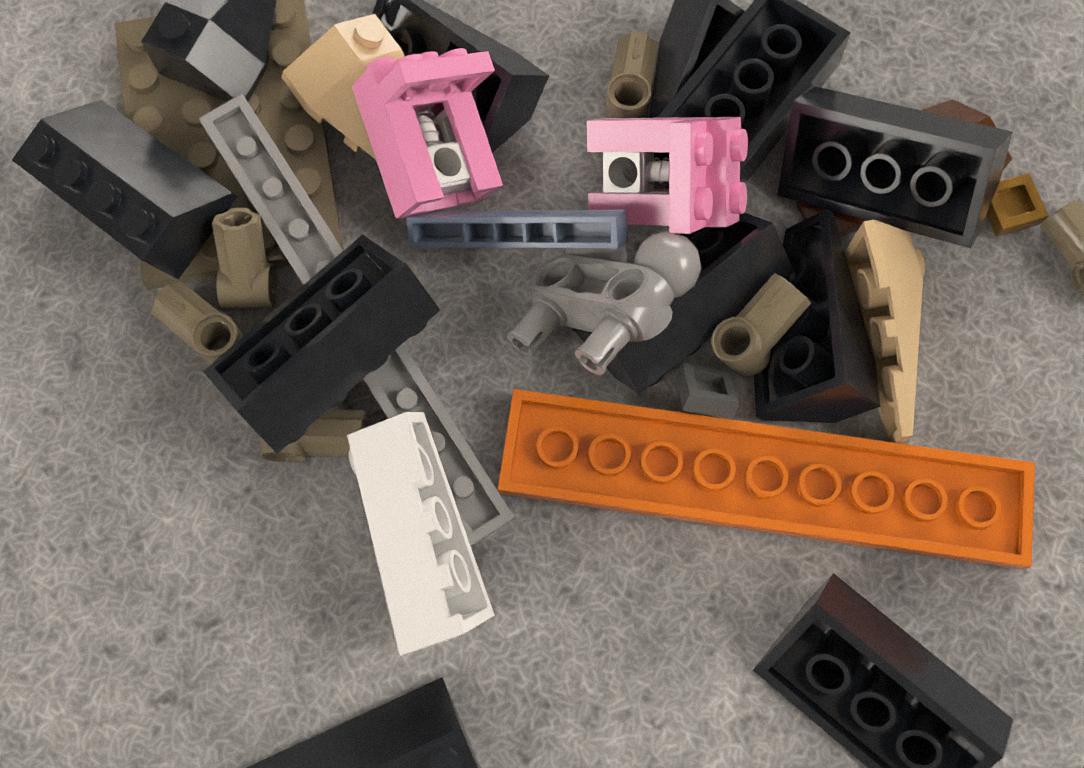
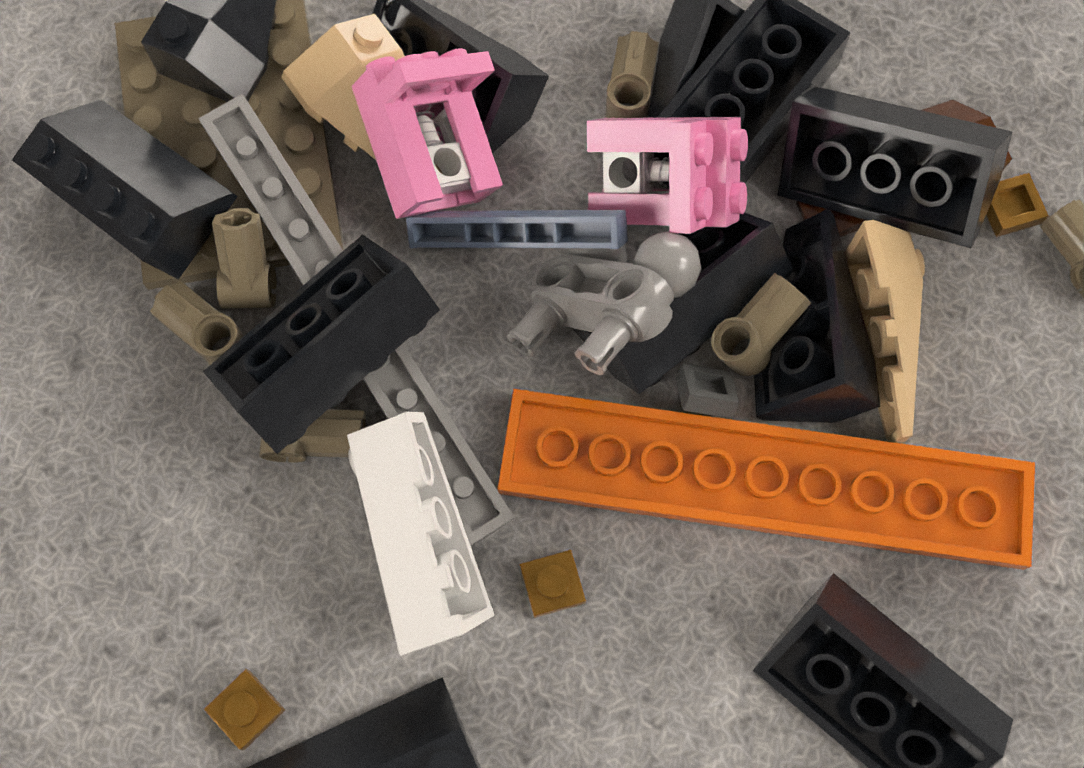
none -> pearl gold plate [204,669,285,750]
none -> pearl gold plate [520,550,586,618]

